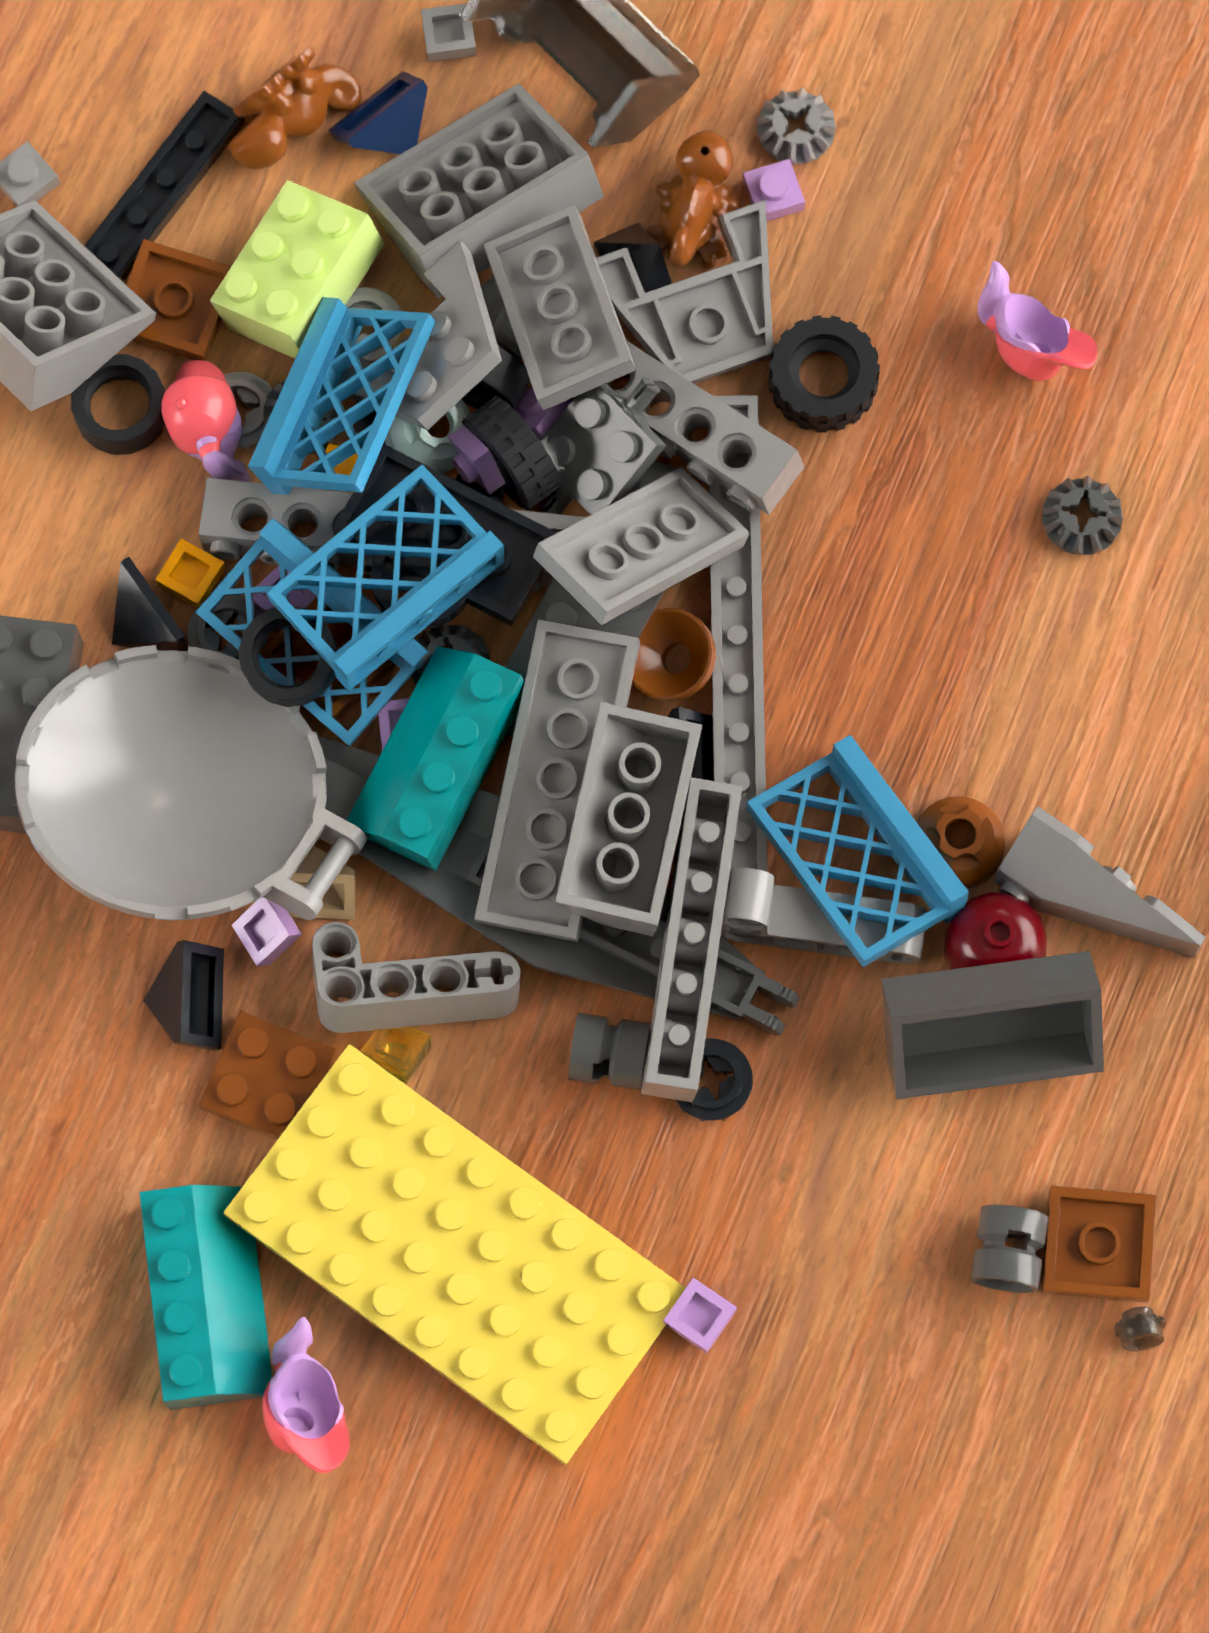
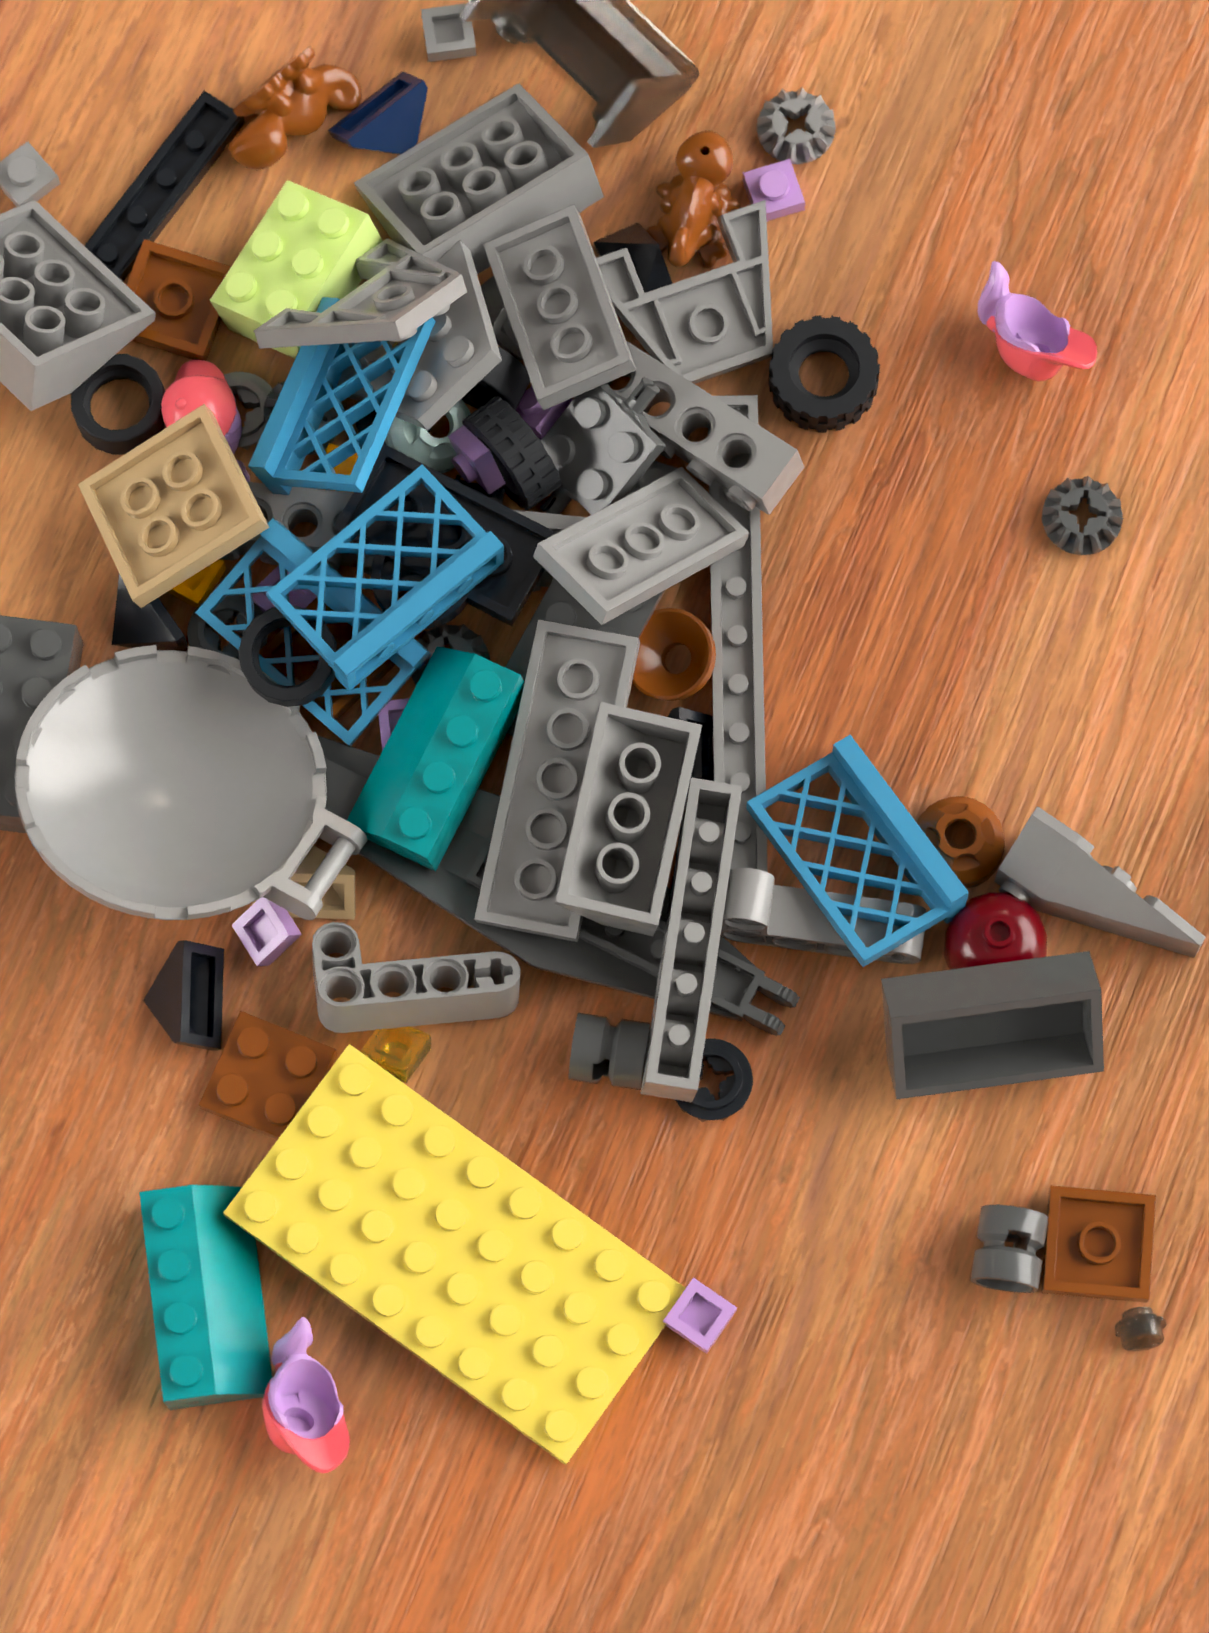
none -> tan plate [78,404,269,608]
none -> light grey wing [254,238,467,349]

